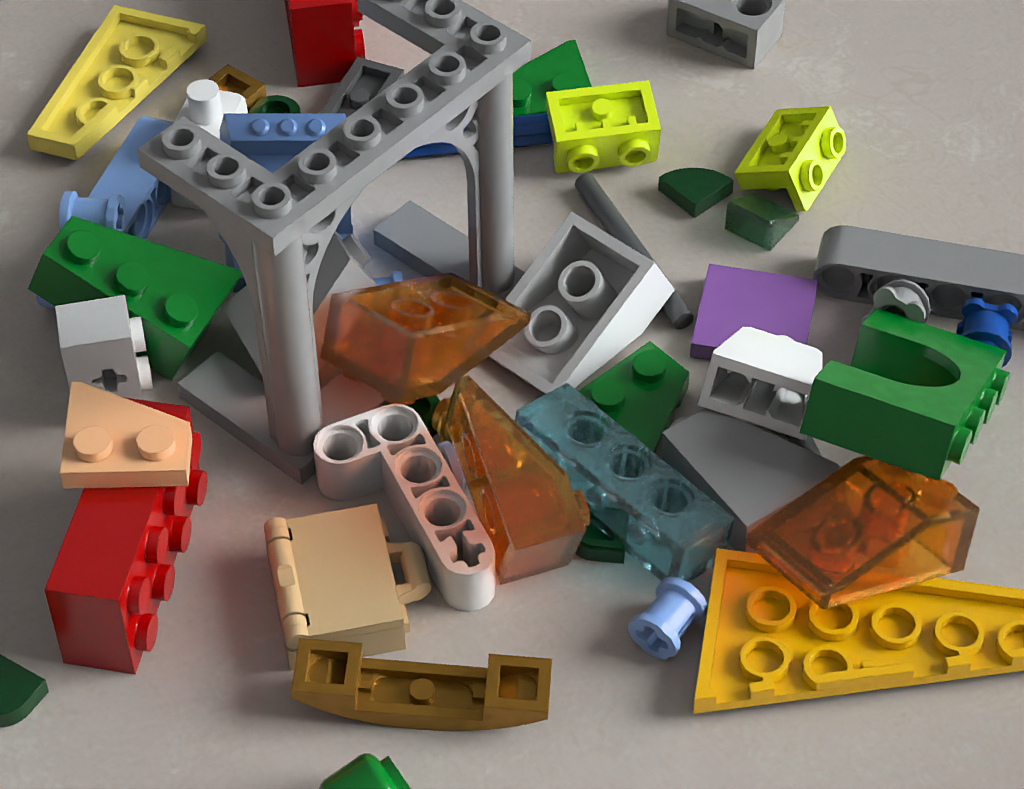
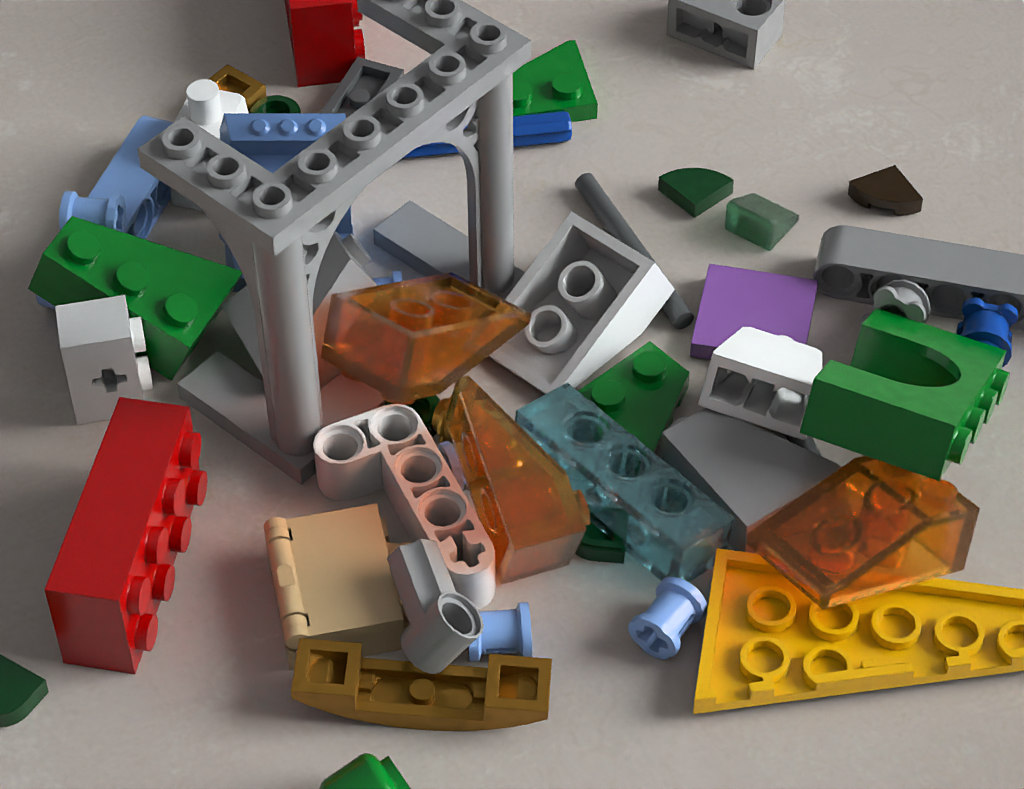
light yellow wing [27,5,208,161] -> none
light nougat wing [60,381,192,489] -> none
neon yellow bracket [545,80,661,173] -> none
neon yellow bracket [734,106,846,211] -> none
none -> light grey piece [387,538,484,674]
none -> light blue bush [468,602,532,662]
none -> dark brown tile [848,165,923,215]

